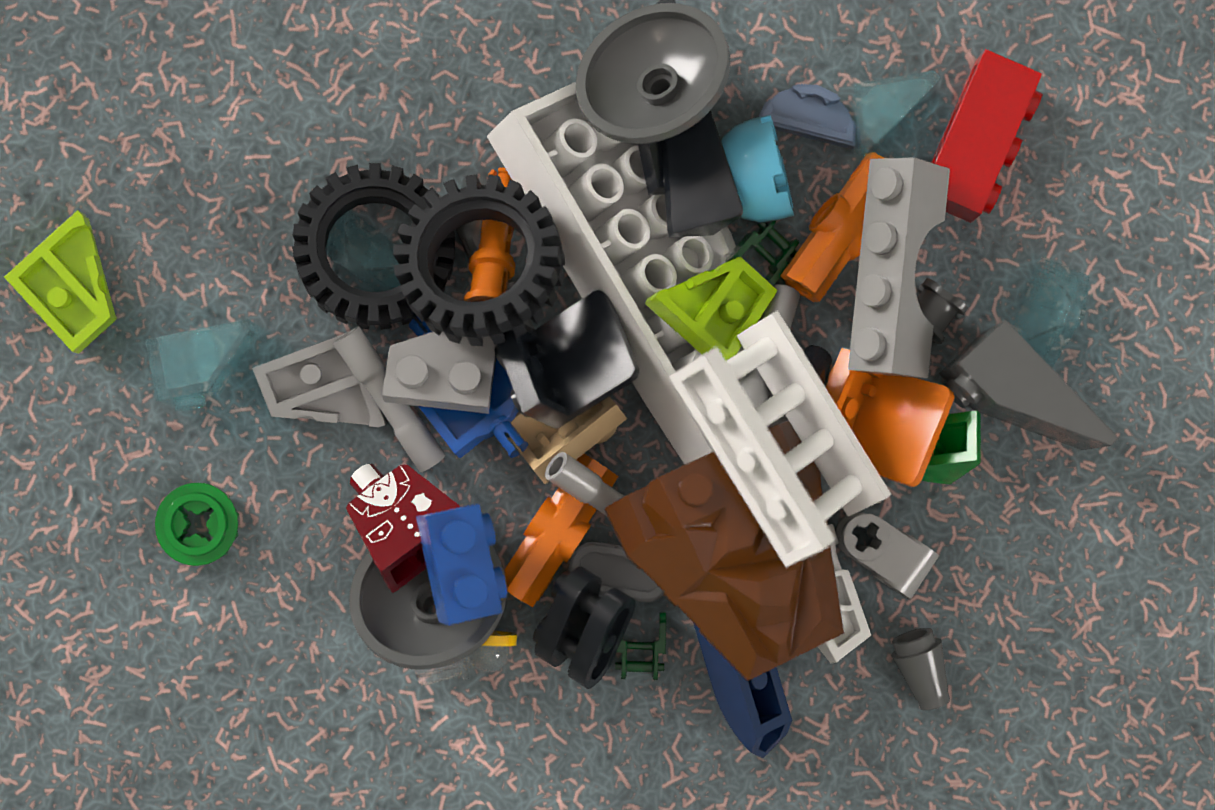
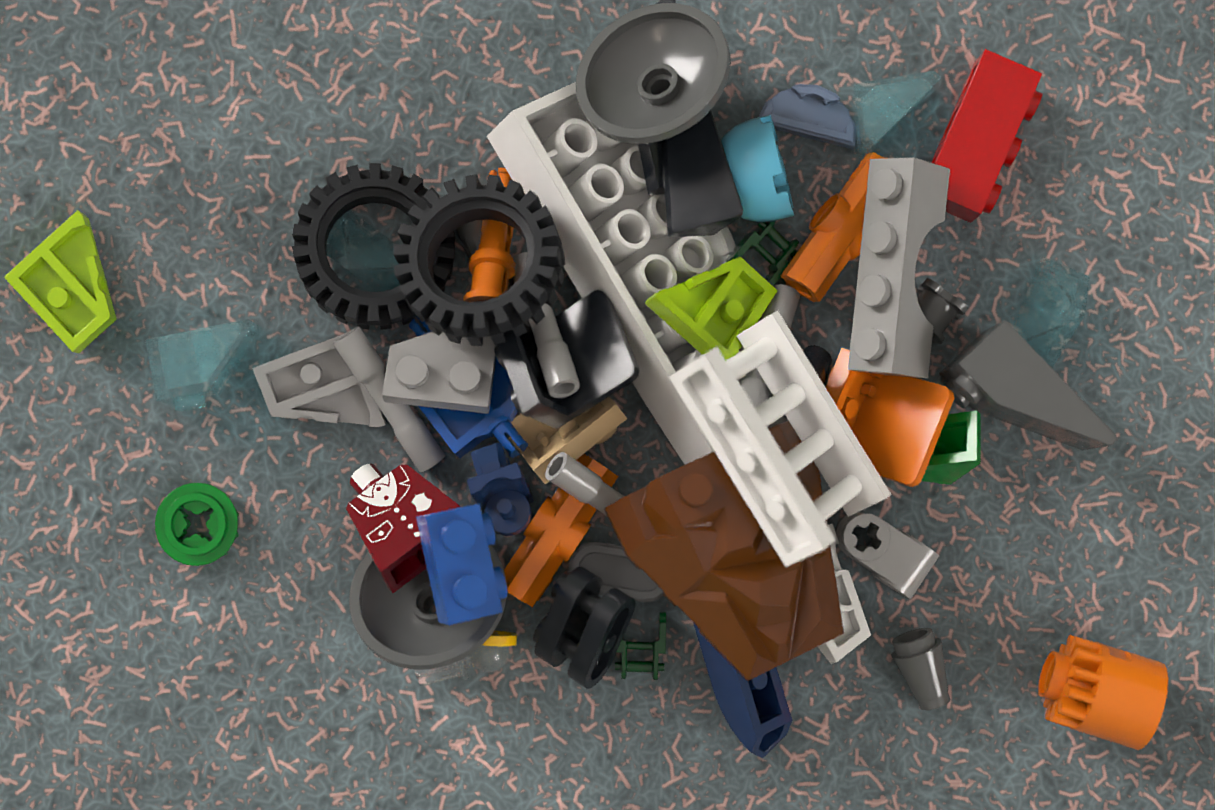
none -> dark blue hips [466,443,534,536]
none -> light grey piece [512,252,580,398]
none -> orange gear [1038,635,1168,750]

